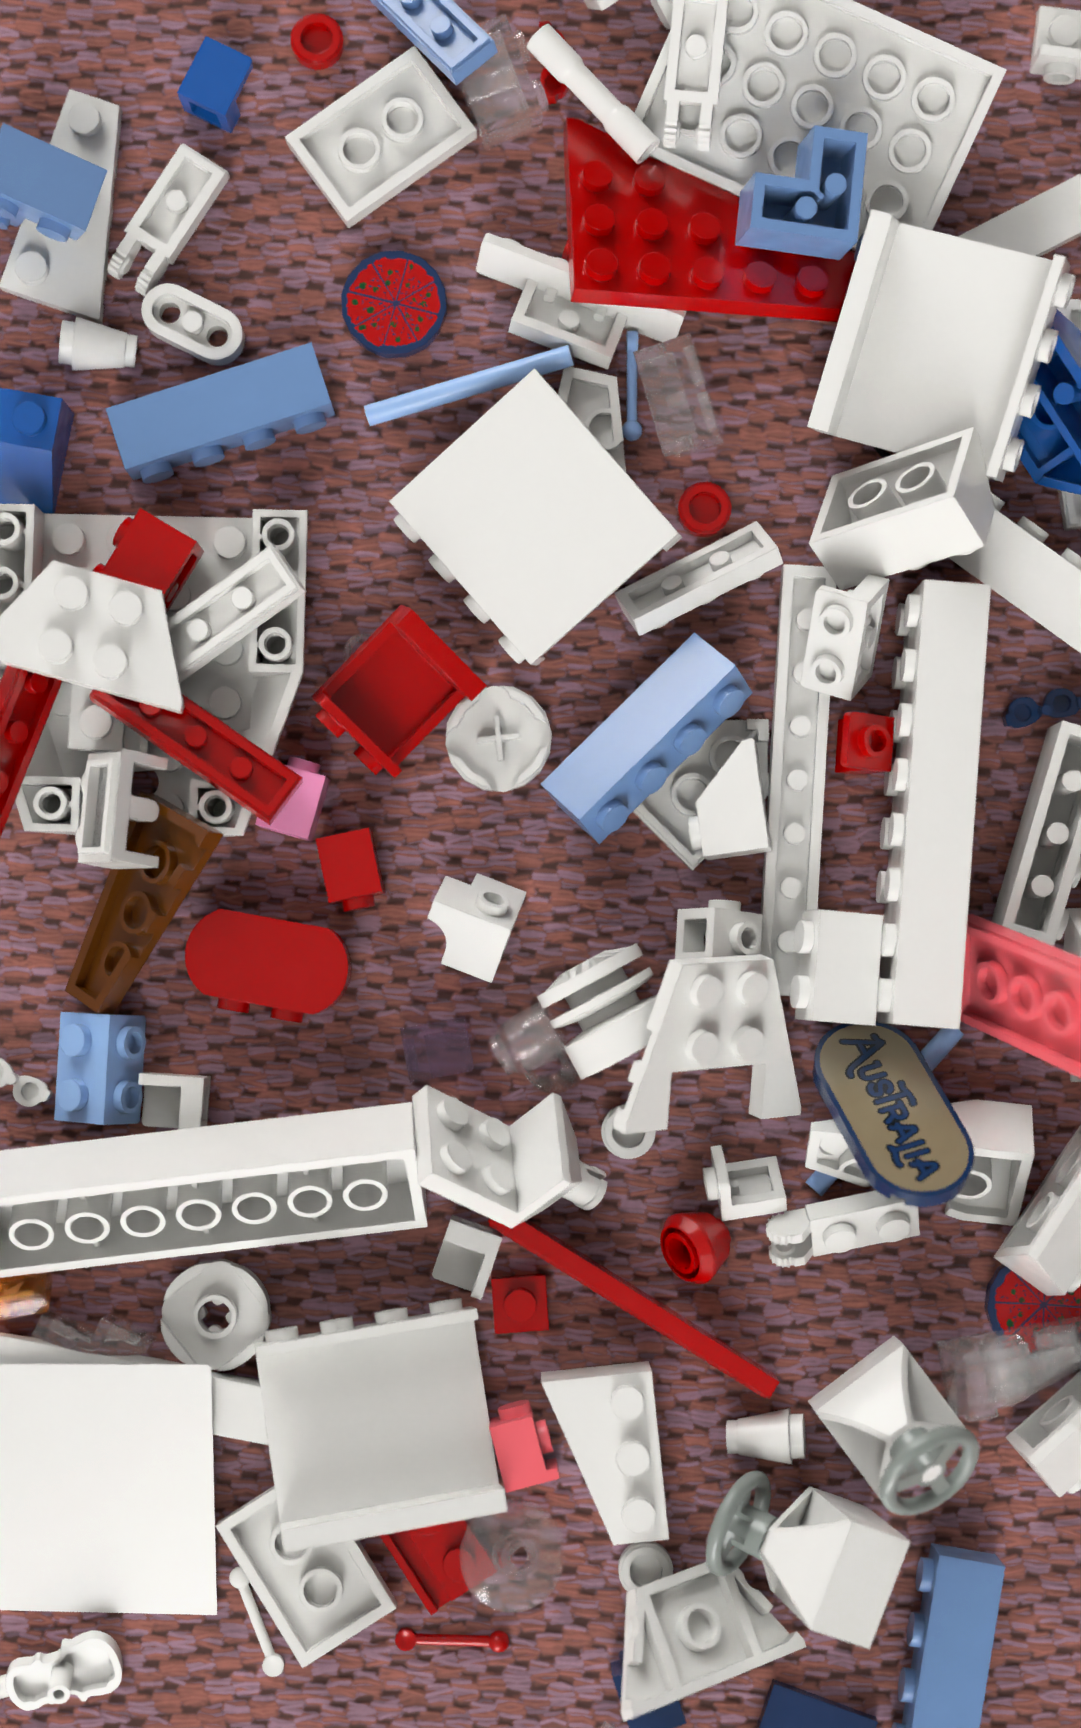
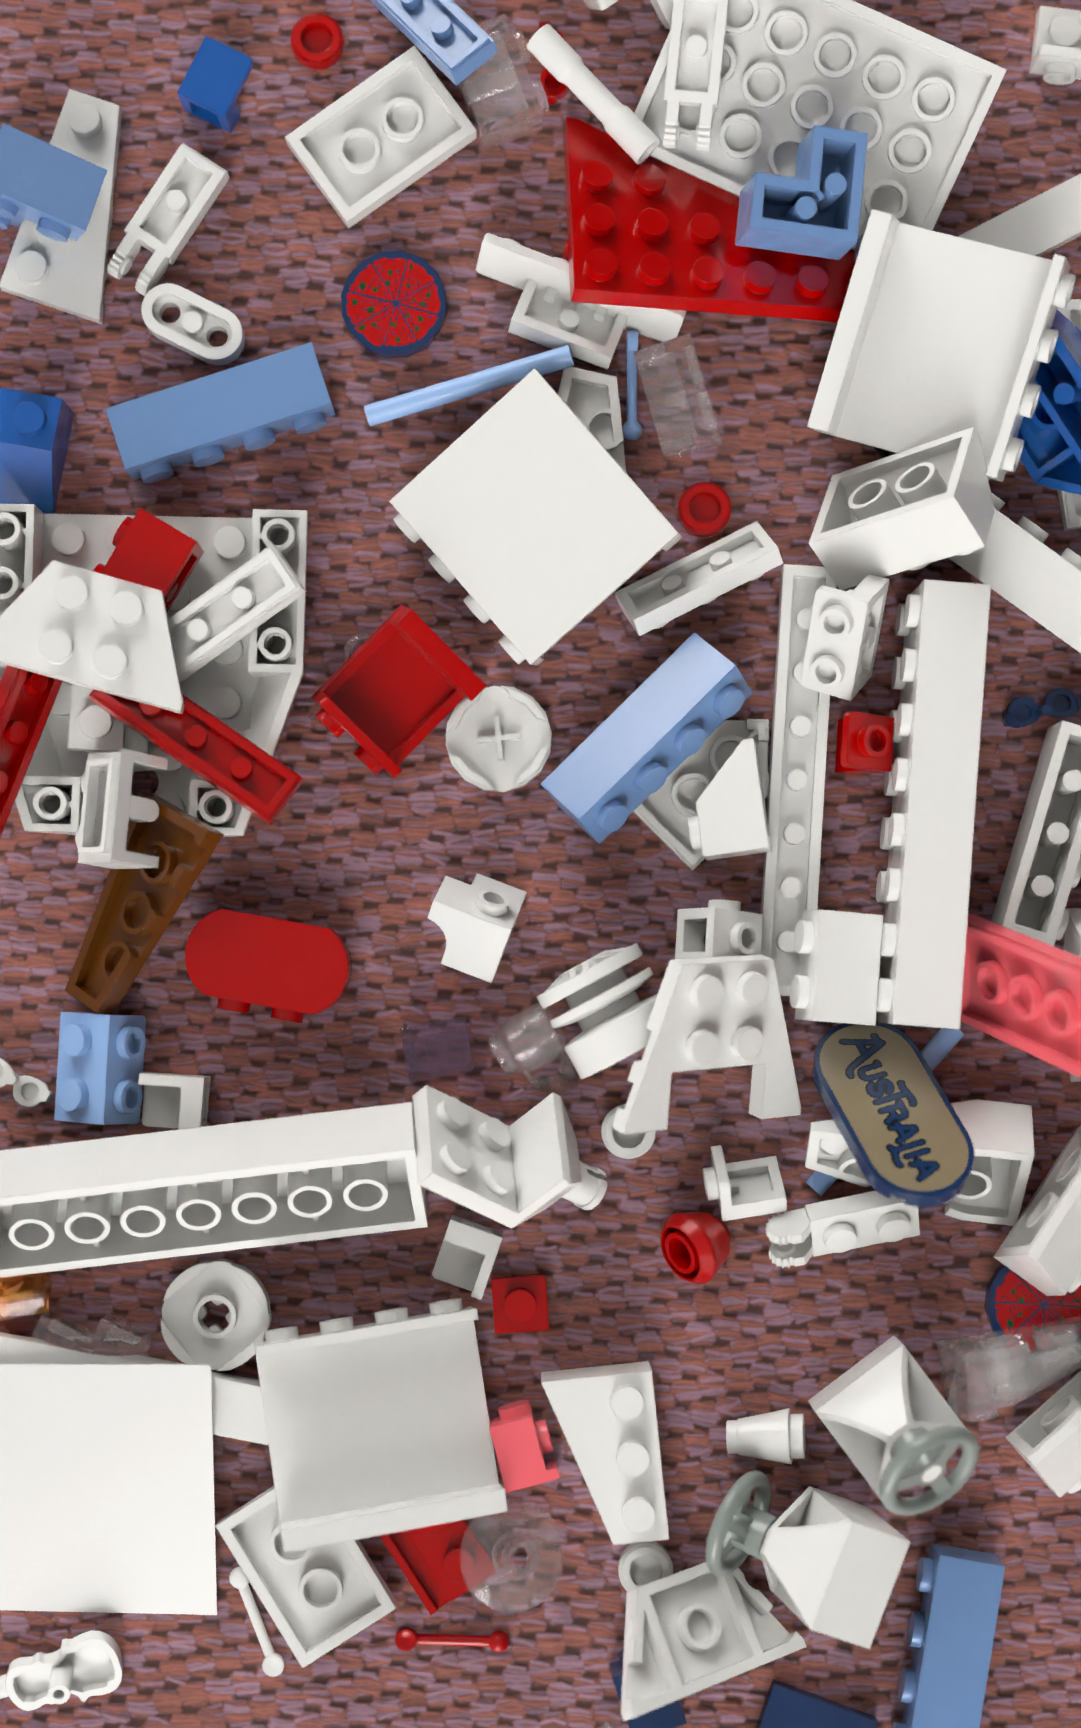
white cone [58,317,138,371] -> none
bright pink brick [255,756,330,842] -> none
red brick [315,827,385,912] -> none
red tile [488,1218,779,1399] -> none

